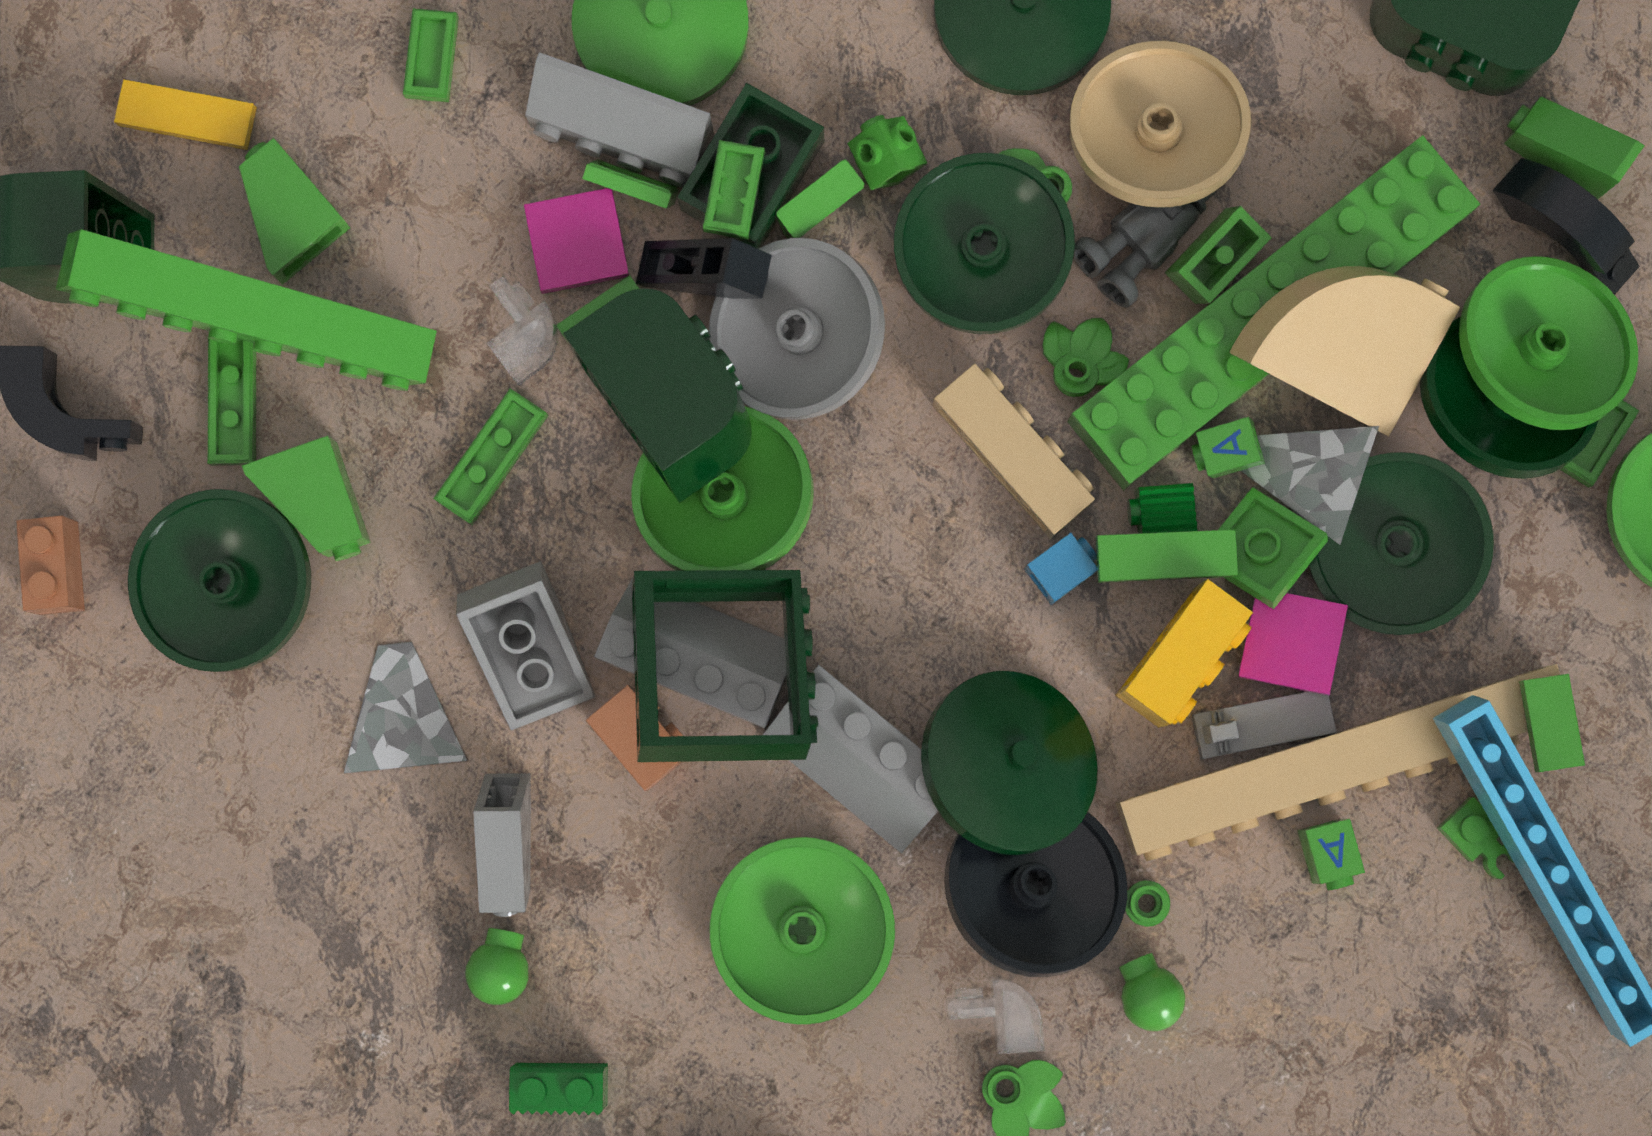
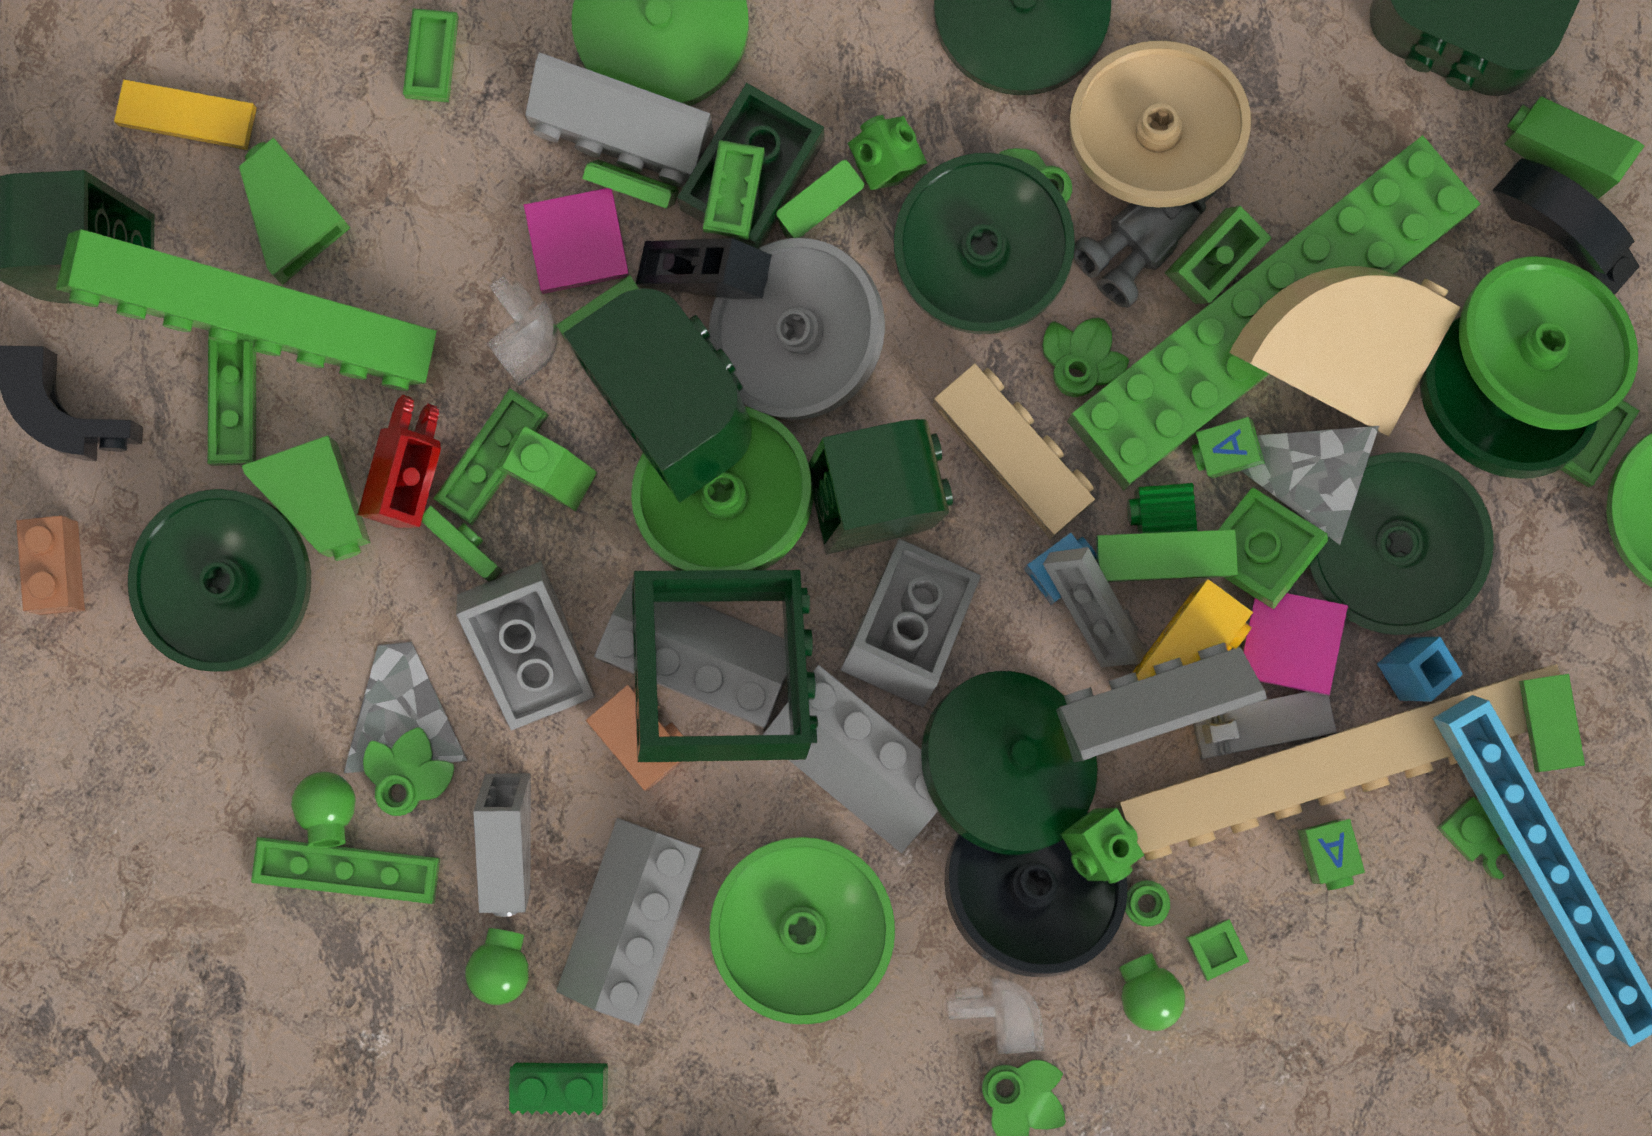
none -> bright green tile [251,837,440,904]
none -> bright green piece [291,772,356,848]
none -> red hinge [357,394,441,528]
none -> bright green plate [363,727,454,816]
none -> bright green plate [421,506,503,582]
none -> bright green slope [496,426,597,512]
none -> light grey slope [556,818,703,1026]
none -> dark green brick [809,419,953,555]
none -> light grey slope [841,539,981,707]
none -> light grey hinge [1043,547,1146,667]
none -> light grey slope [1056,643,1267,762]
none -> bright green brick [1061,808,1144,883]
none -> bright green plate [1186,919,1249,981]
none -> dark azure brick [1377,637,1463,702]

